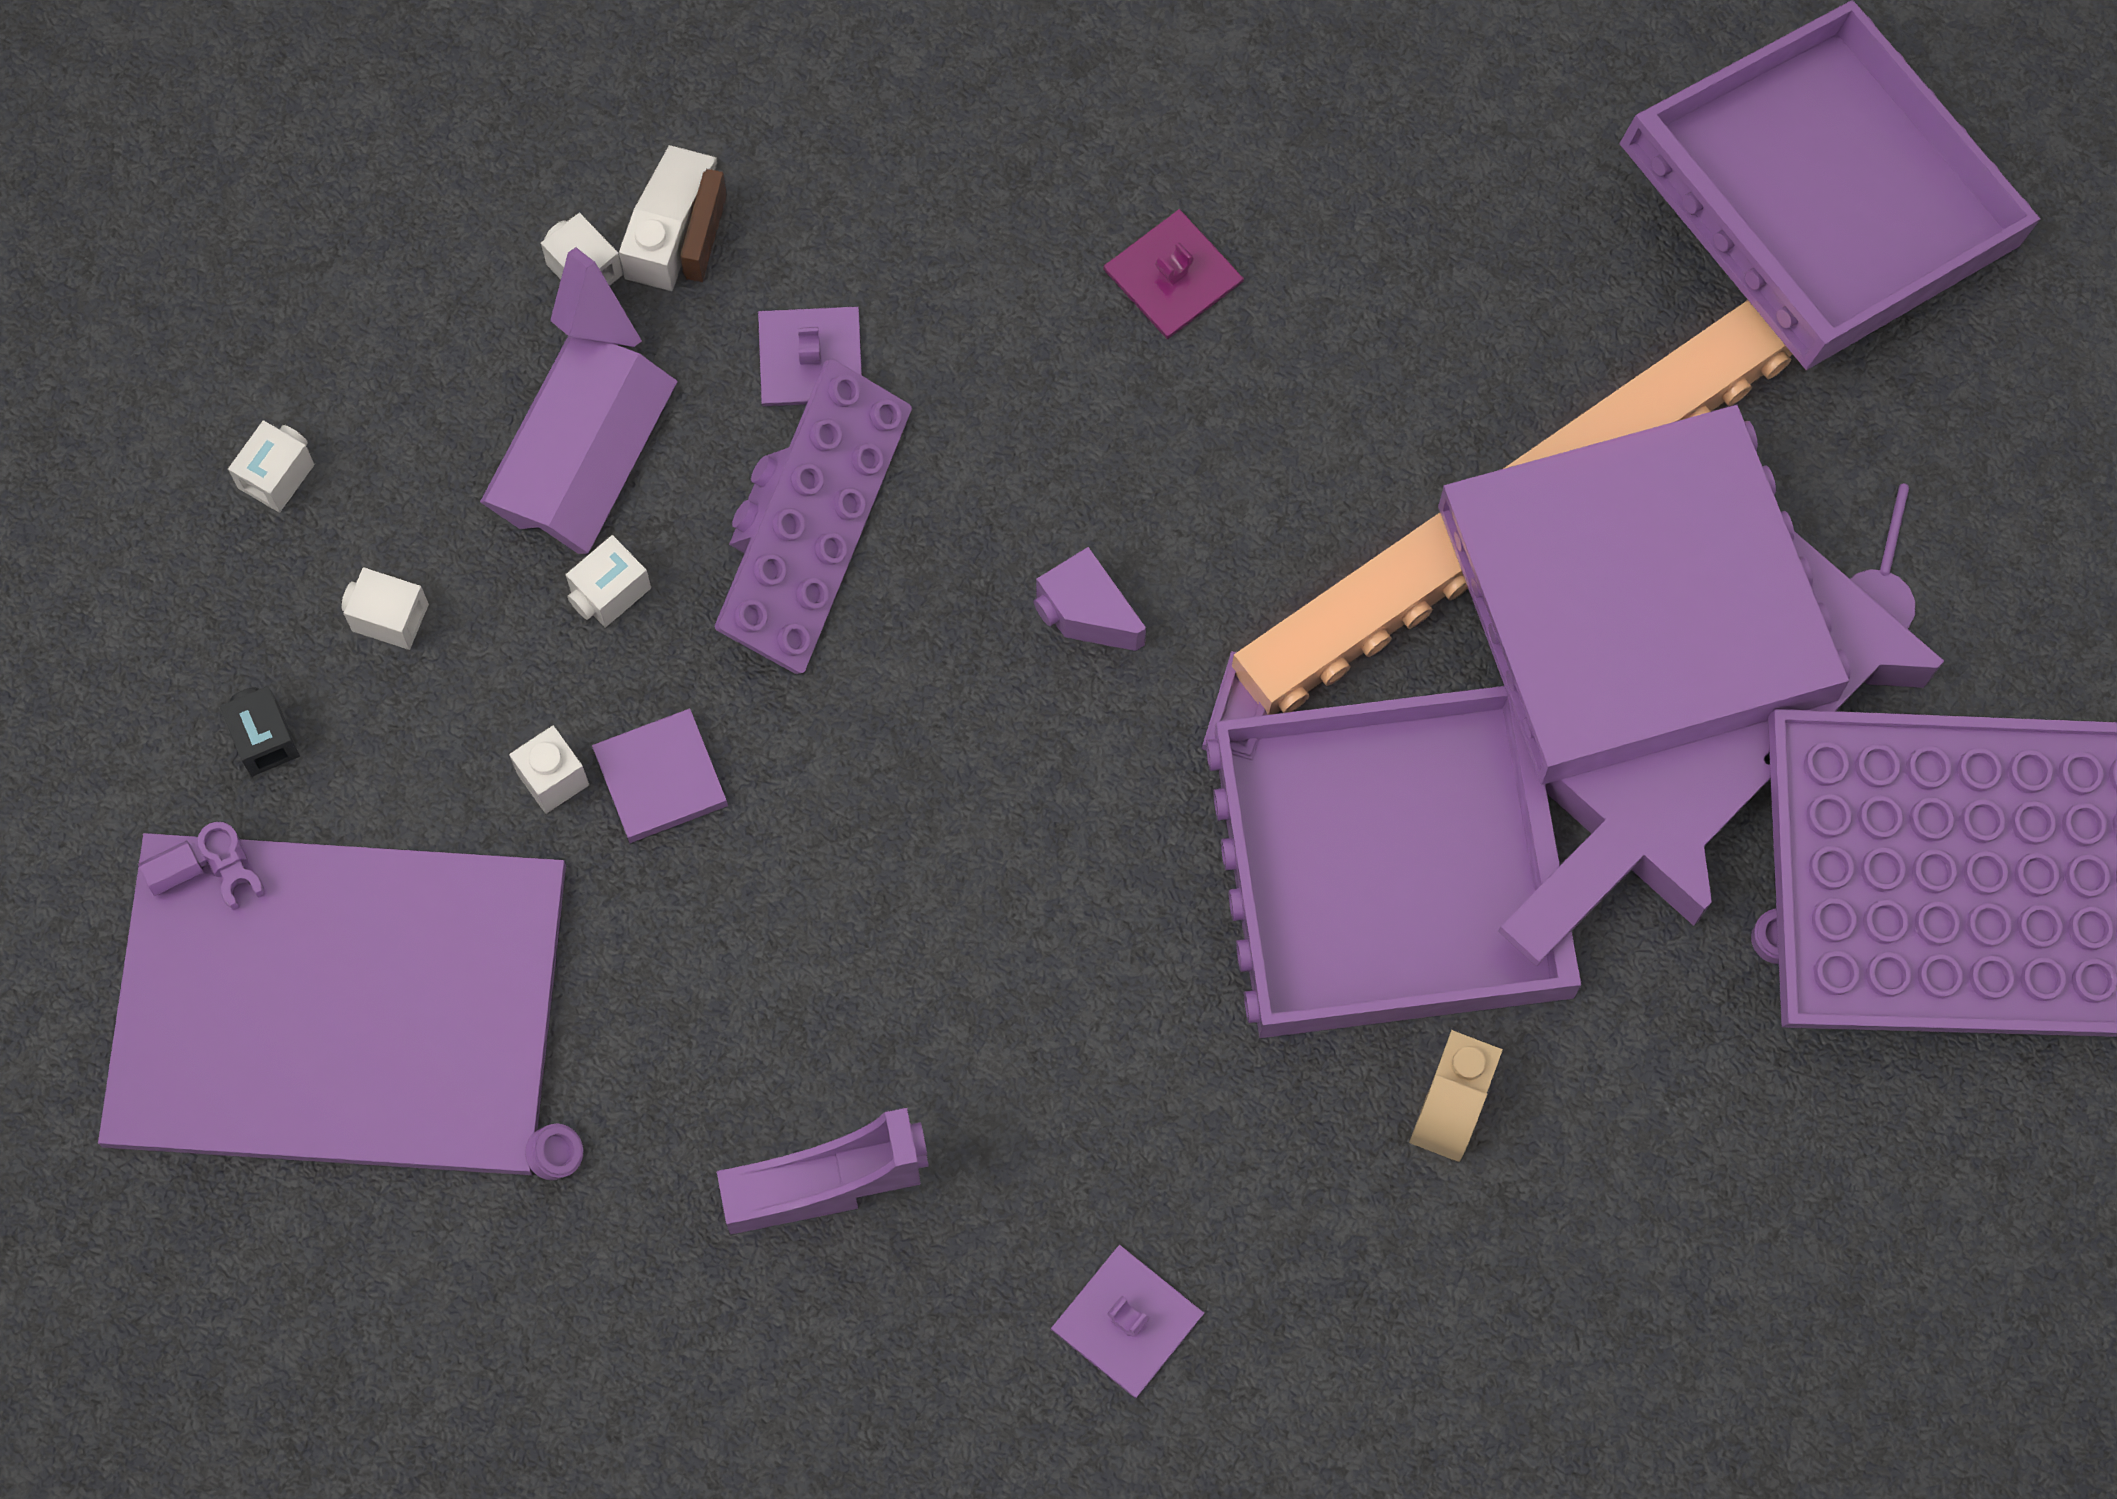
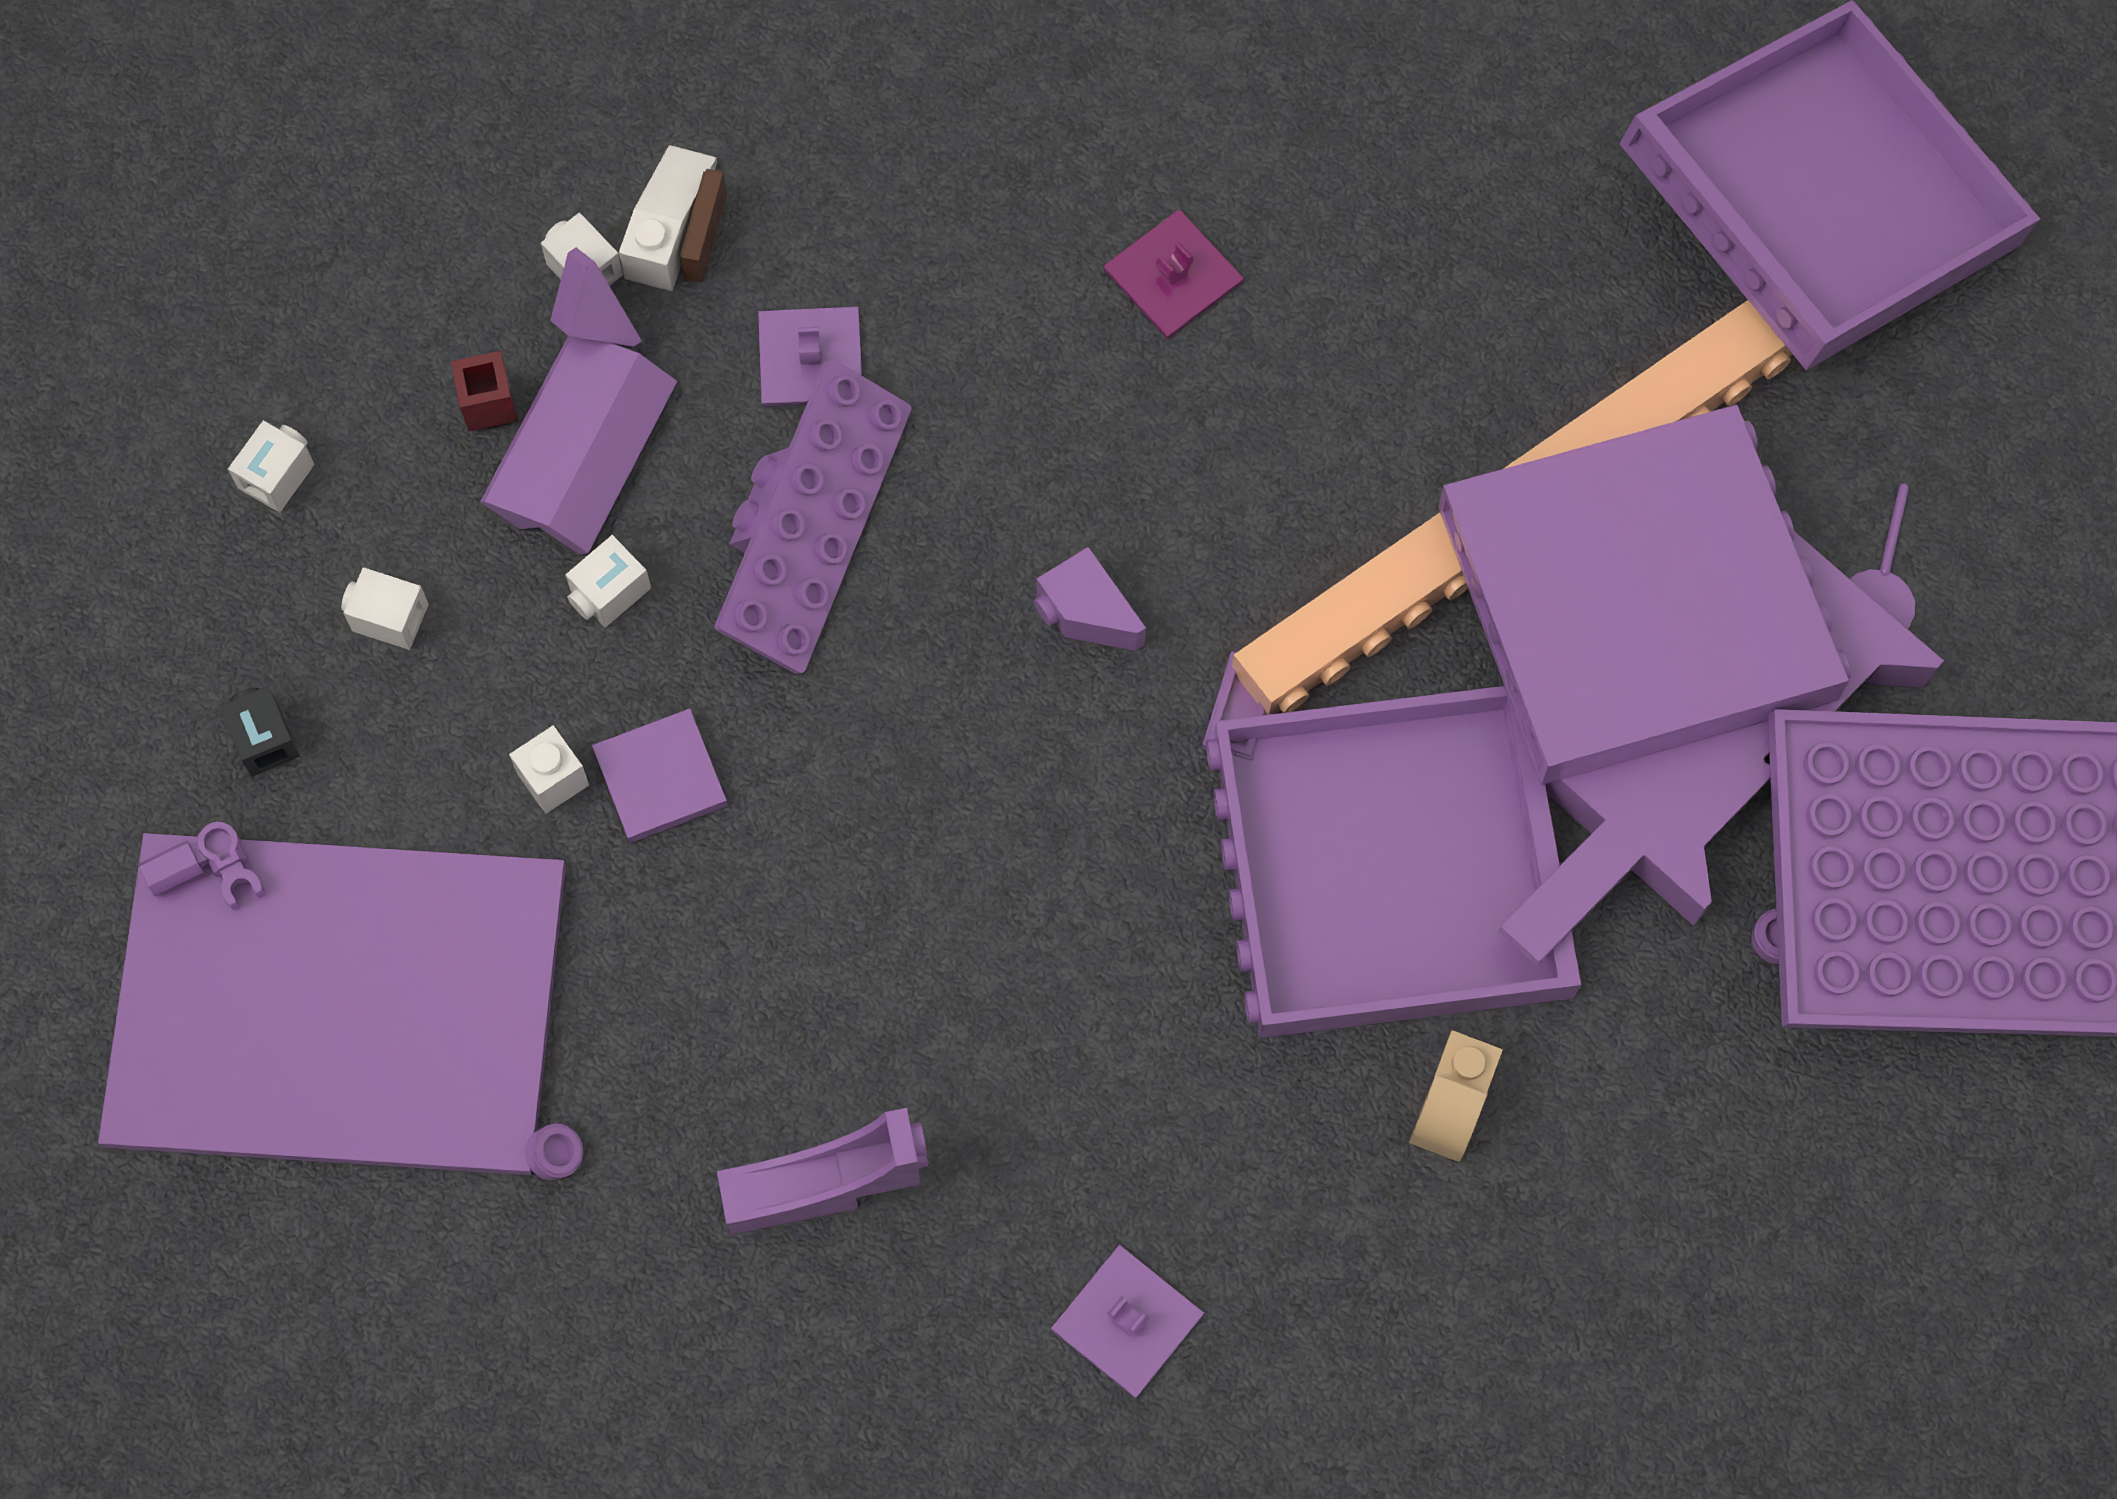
none -> dark red brick [450,351,518,432]

